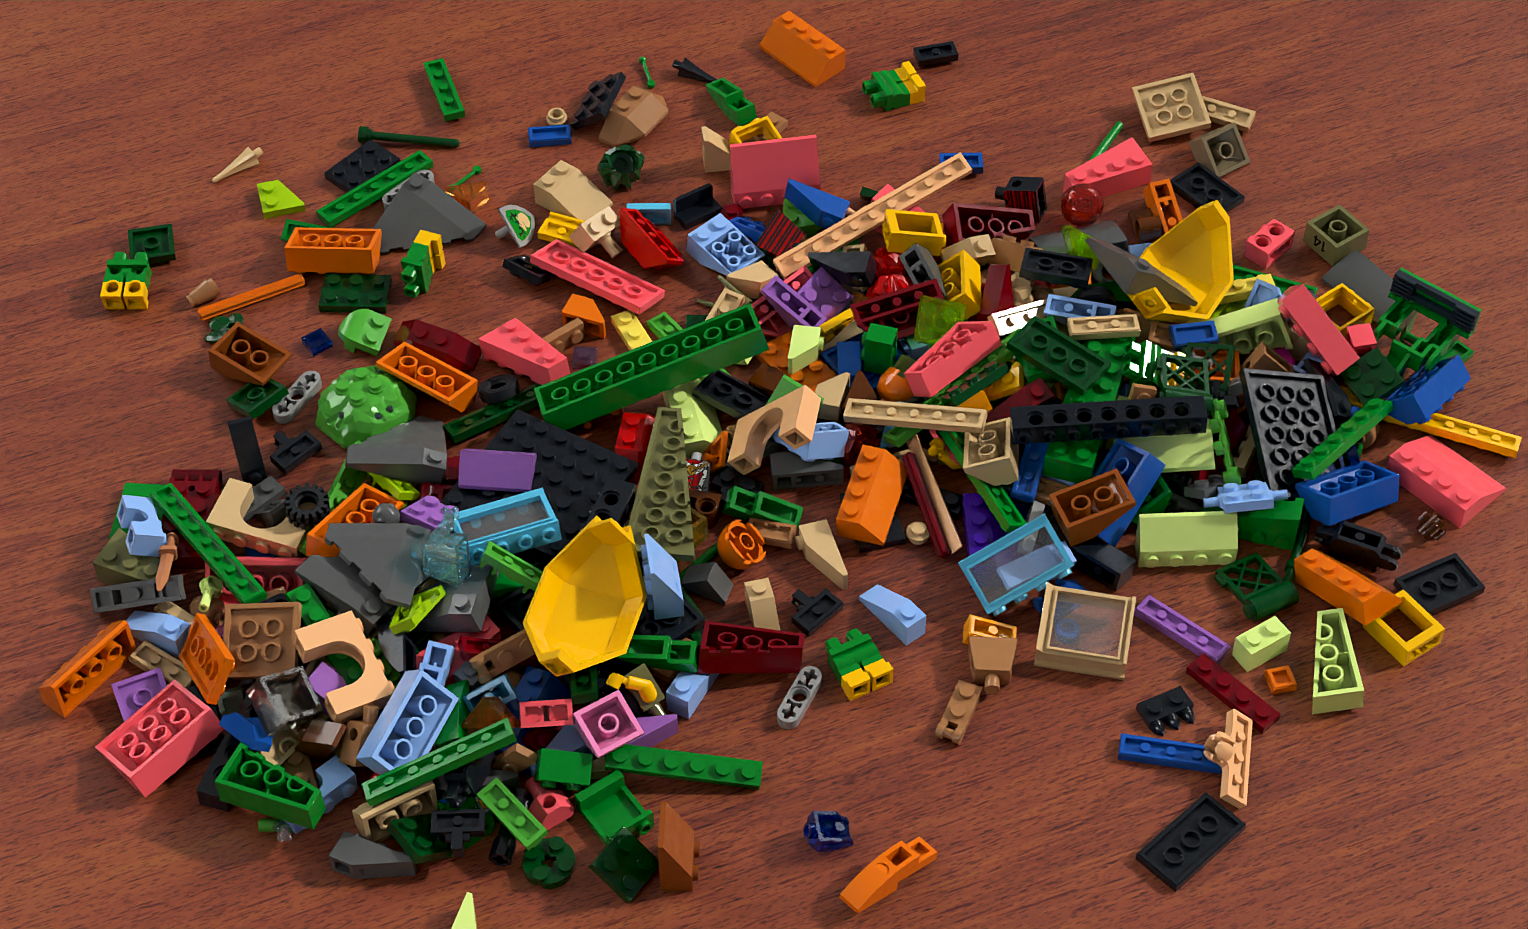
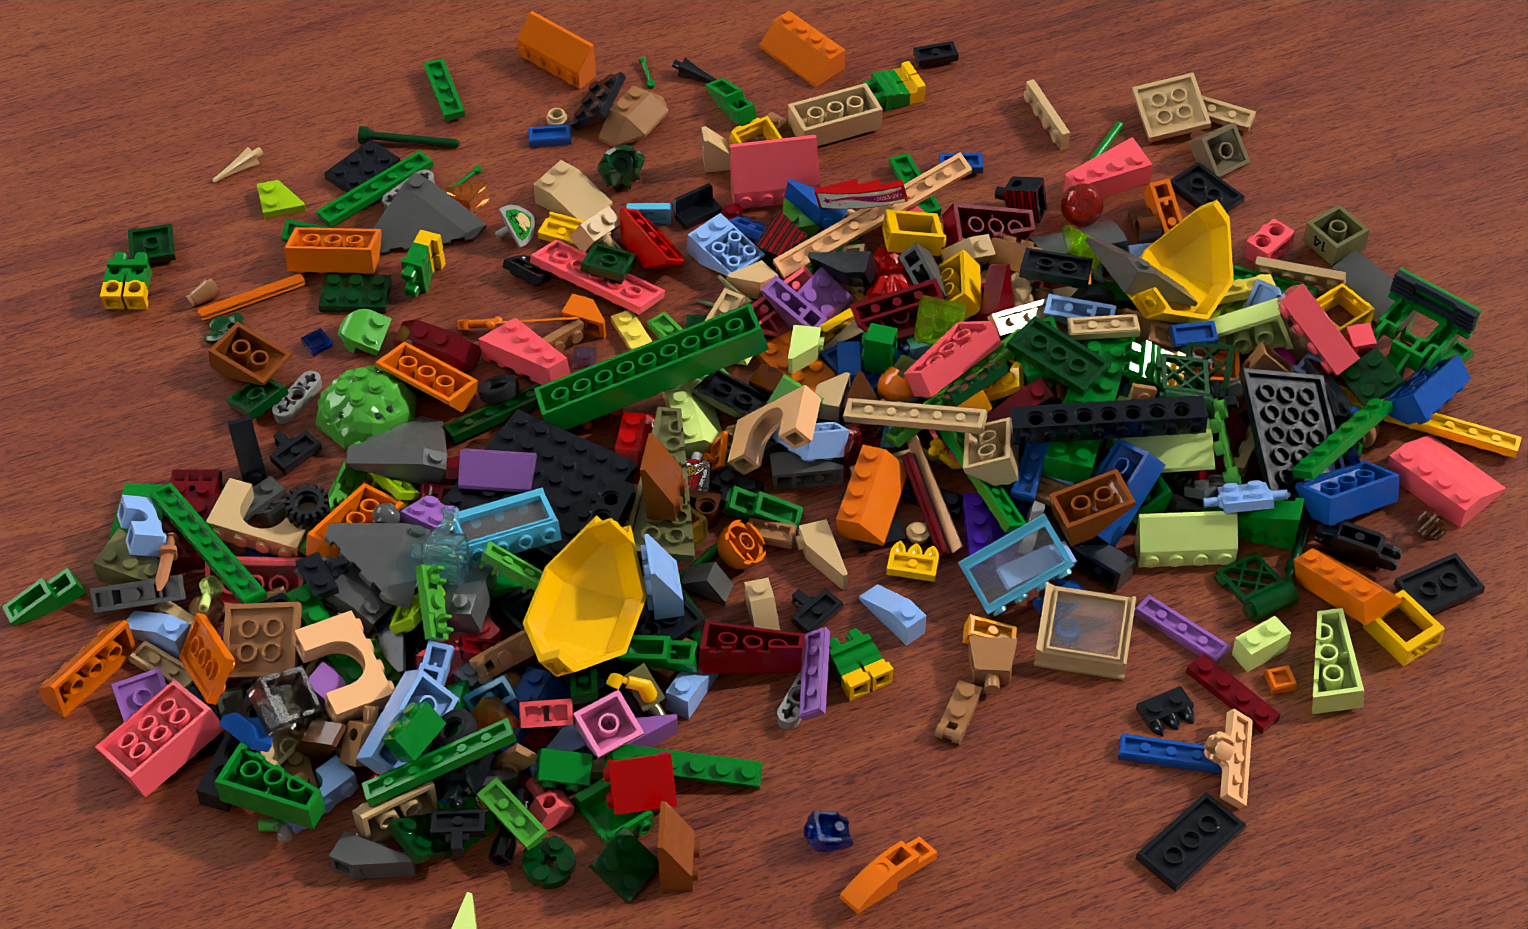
none -> green slope [2,567,86,625]
none -> black hinge [295,552,349,601]
none -> green brick [382,701,446,763]
none -> bright green plate [415,564,454,642]
none -> black tyre [433,708,478,748]
none -> orange sword [457,316,580,330]
none -> orange slope [517,11,596,89]
none -> dark green plate [580,243,637,282]
none -> red panel [603,751,677,815]
none -> dark orange slope [640,433,687,521]
none -> tan brick [788,83,883,146]
none -> medium lavender tile [799,627,830,721]
none -> slope [814,179,908,209]
none -> yellow plate [886,541,939,582]
none -> green plate [889,153,942,216]
none -> tan plate [1024,79,1070,150]
none -> tan plate [1255,256,1346,290]

